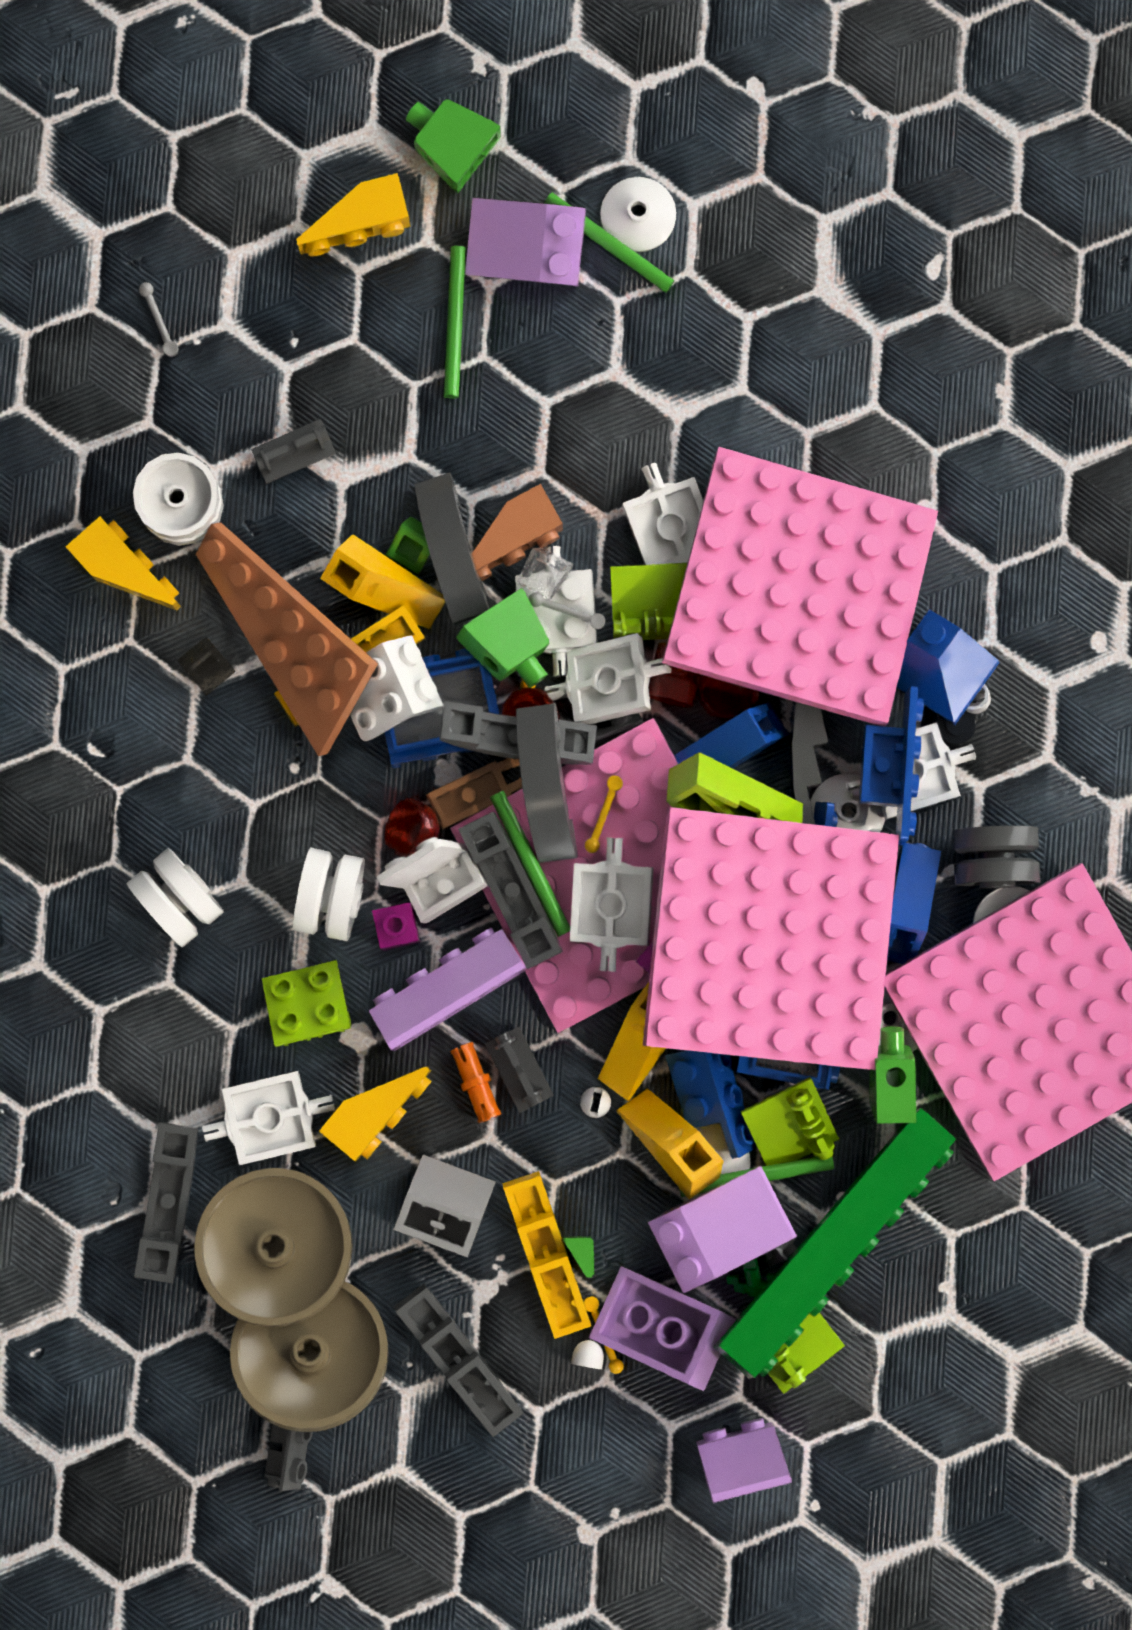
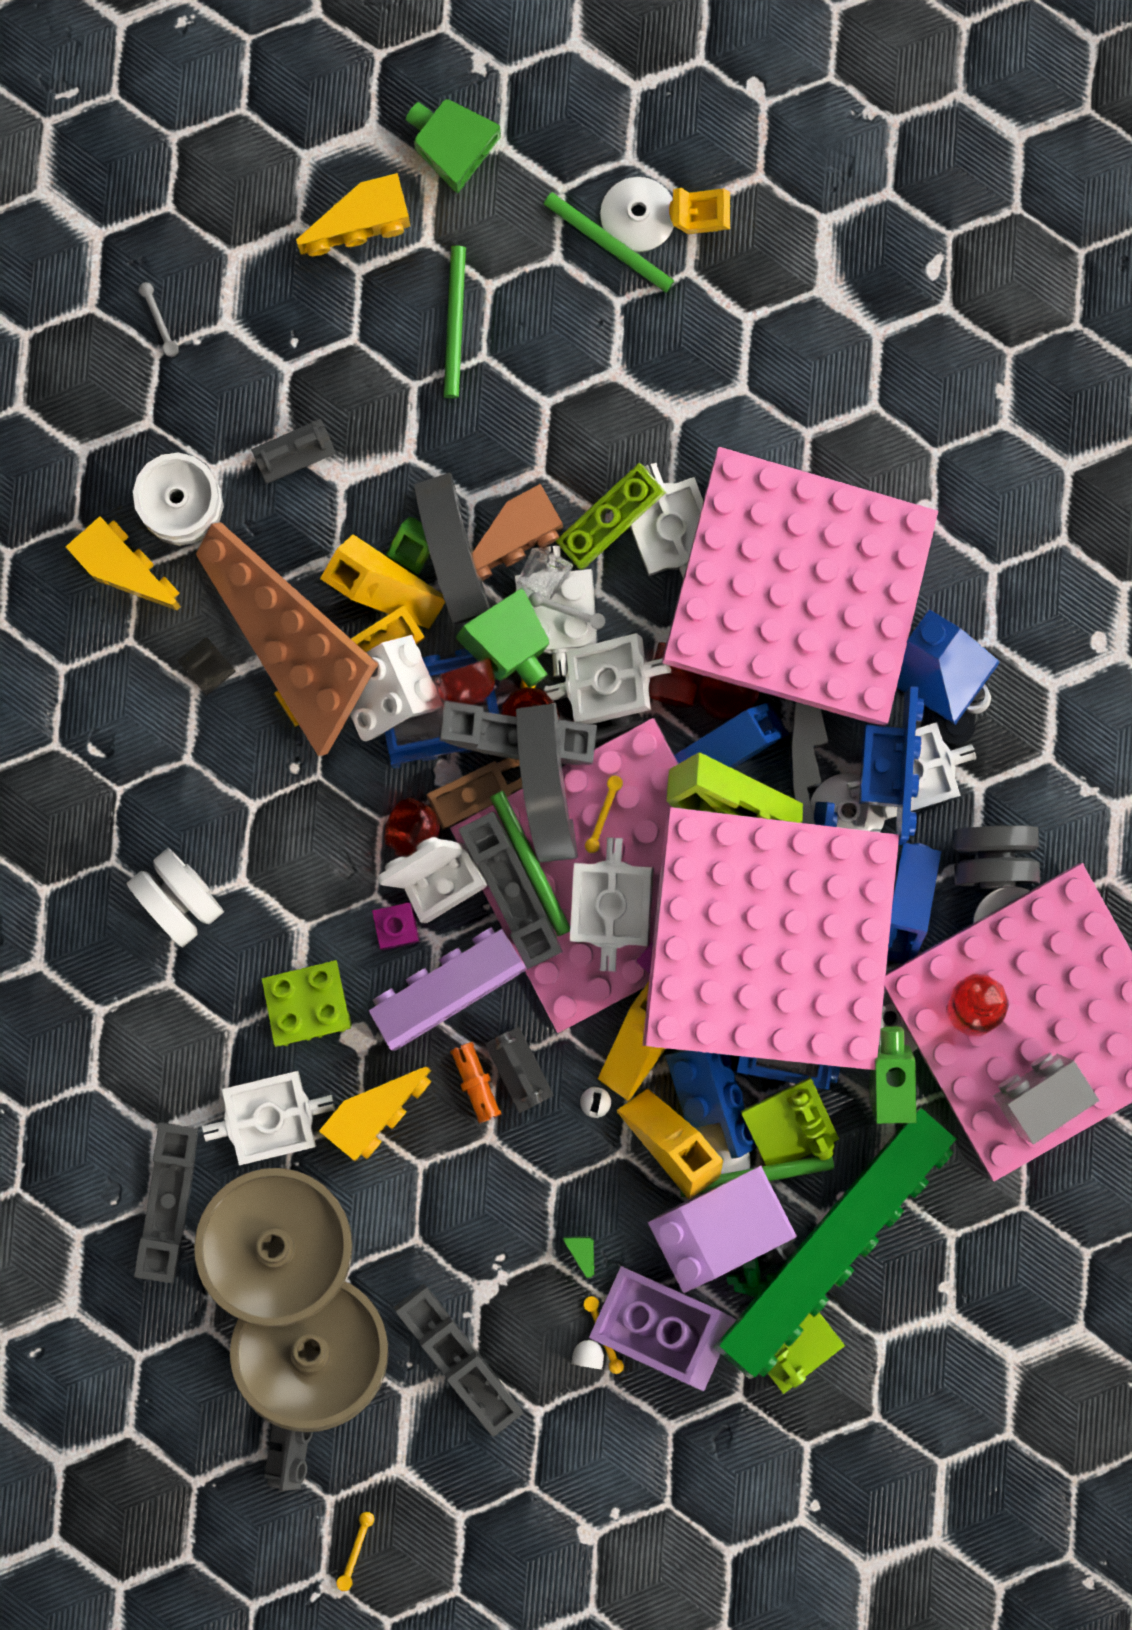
white wheel [293,848,365,942] -> none
light grey slope [394,1155,496,1257] -> none
lavender slope [465,198,586,287] -> none
yellow slope [502,1171,591,1339] -> none
lime hinge [610,562,687,640] -> none
lavender slope [696,1418,792,1503] -> none
none -> yellow hinge [336,1511,374,1591]
none -> clear red hair [435,658,495,705]
none -> lime tile [556,463,667,570]
none -> yellow bracket [669,188,730,234]
none -> clear red hair [946,974,1009,1036]
none -> light grey brick [992,1053,1100,1144]

